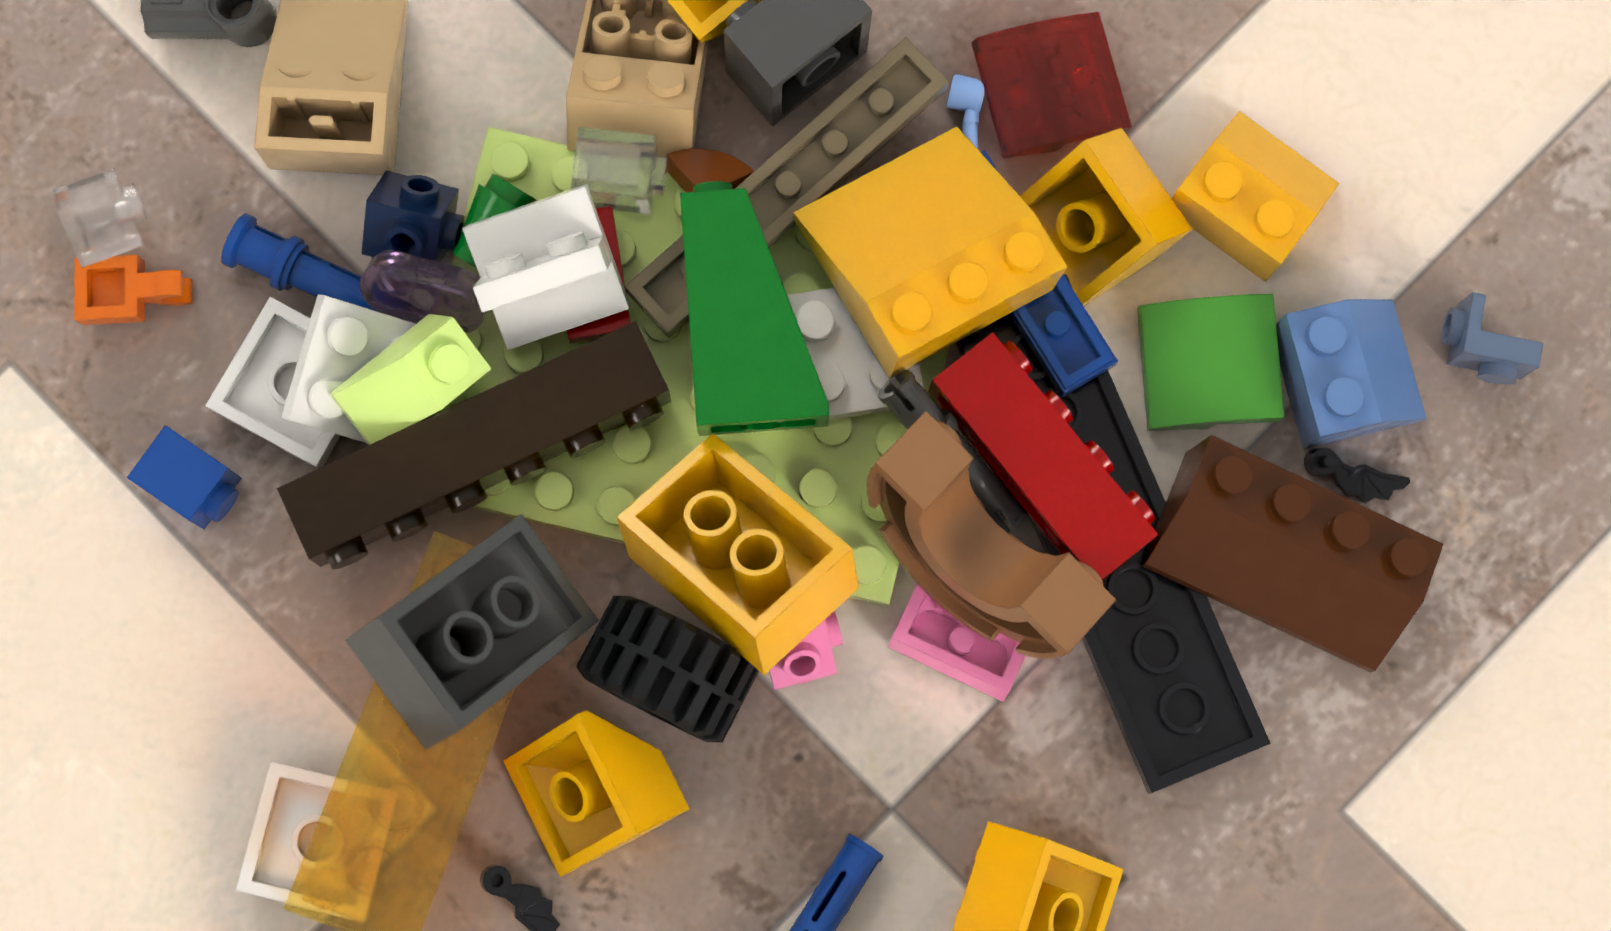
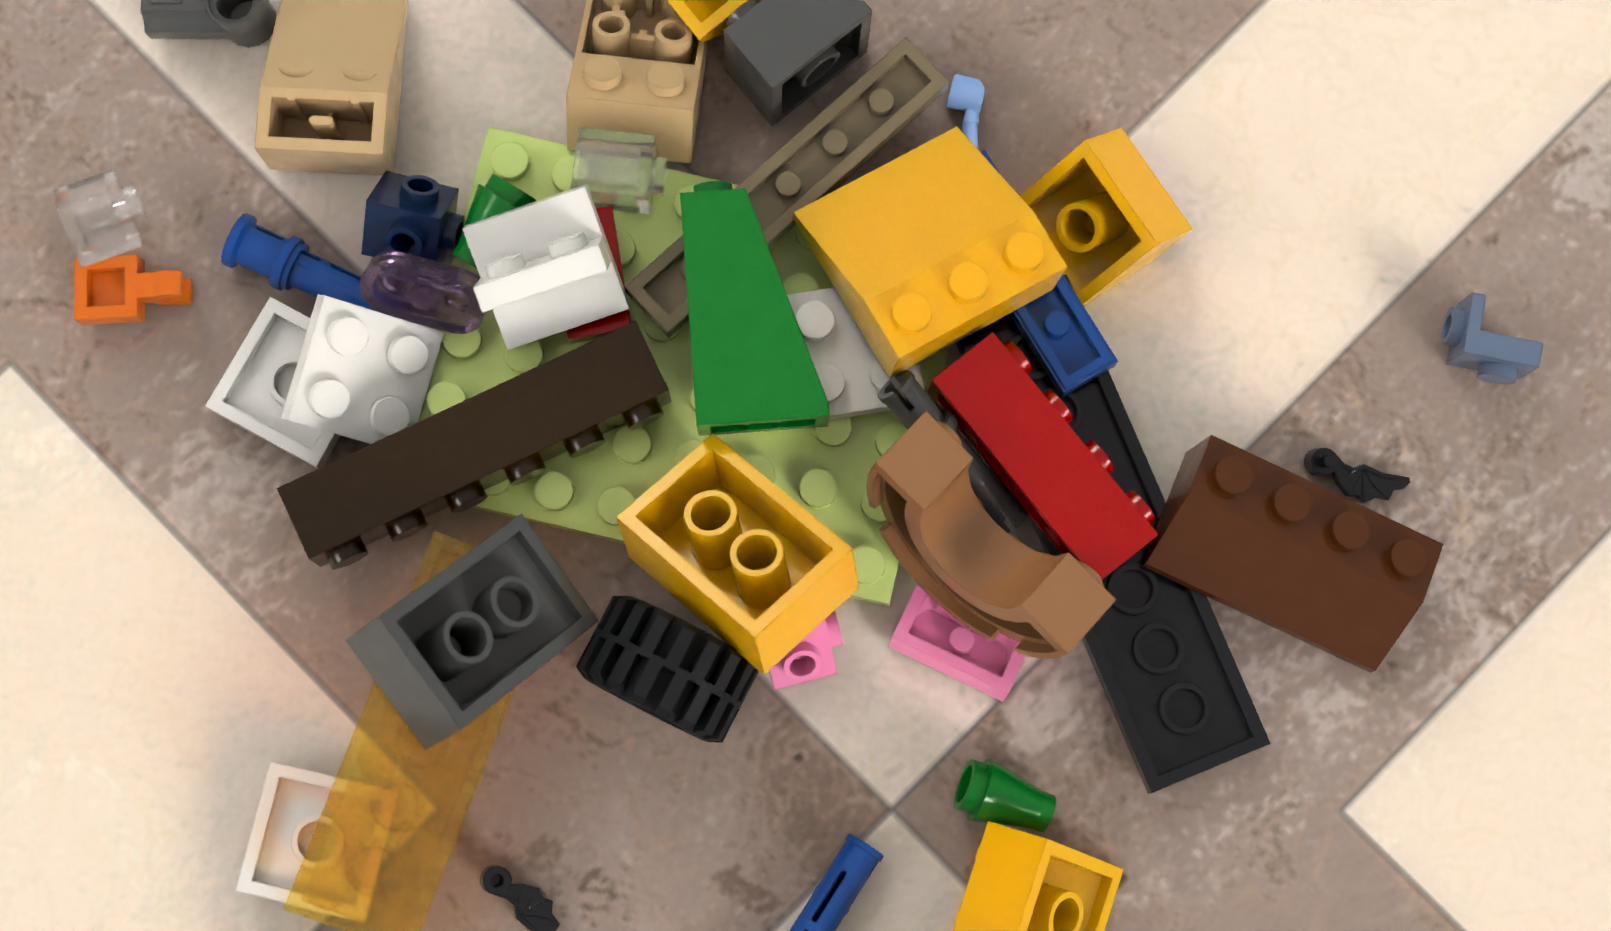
blue brick [127,425,242,530] -> none
yellowish green slope [330,314,491,445] -> none
yellow slope [503,710,690,877] -> none
dark orange tile [665,148,754,192] -> none
clear red slope [971,12,1132,158] -> none
bright green slope [1137,294,1285,431] -> none
yellow slope [1172,111,1340,282] -> none
medium blue slope [1276,299,1427,450] -> none
none -> green cone [954,758,1056,832]

